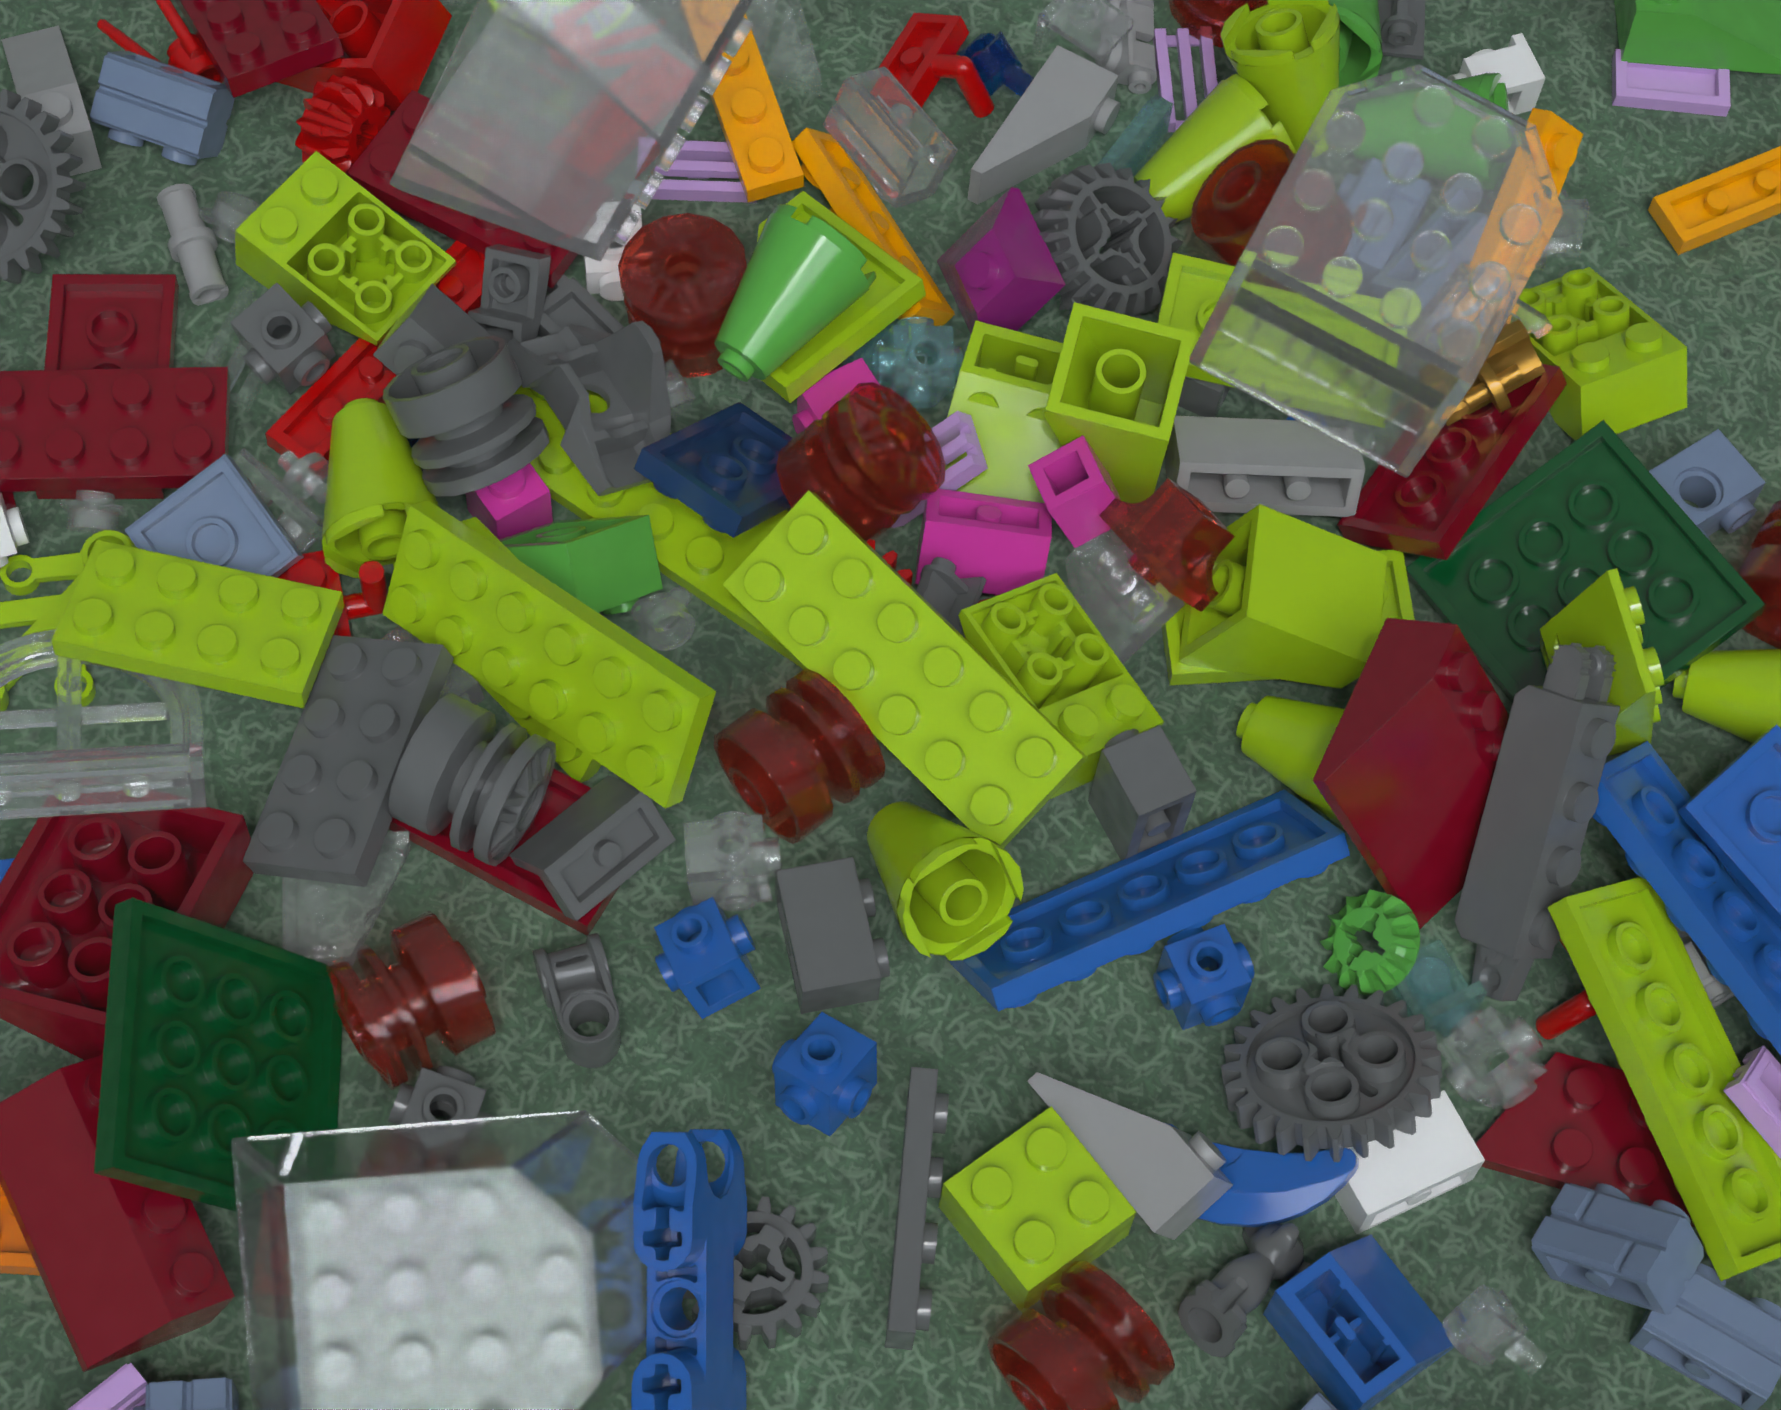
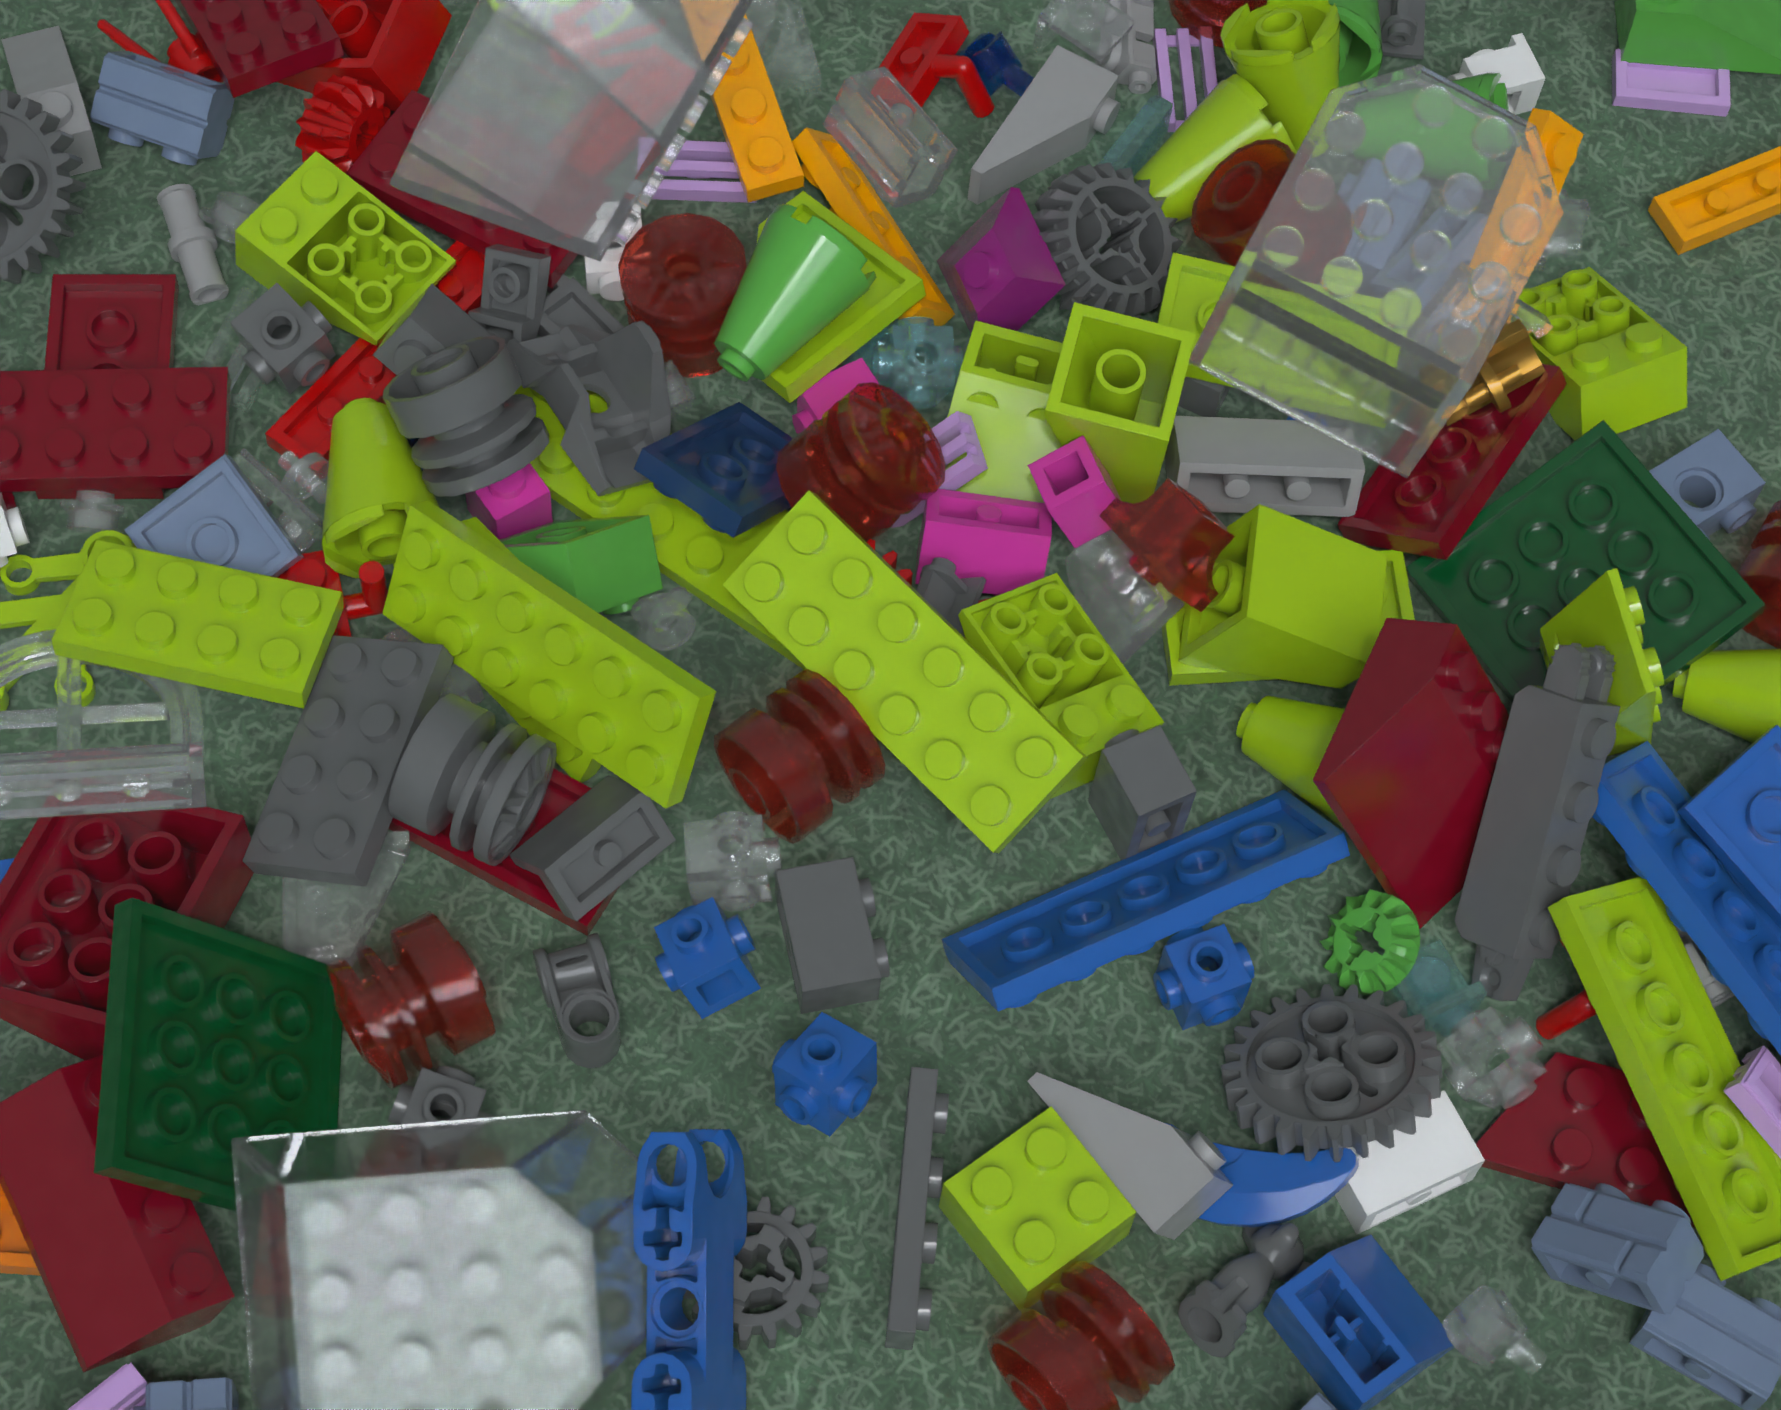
lime cone [867,801,1024,961] -> none

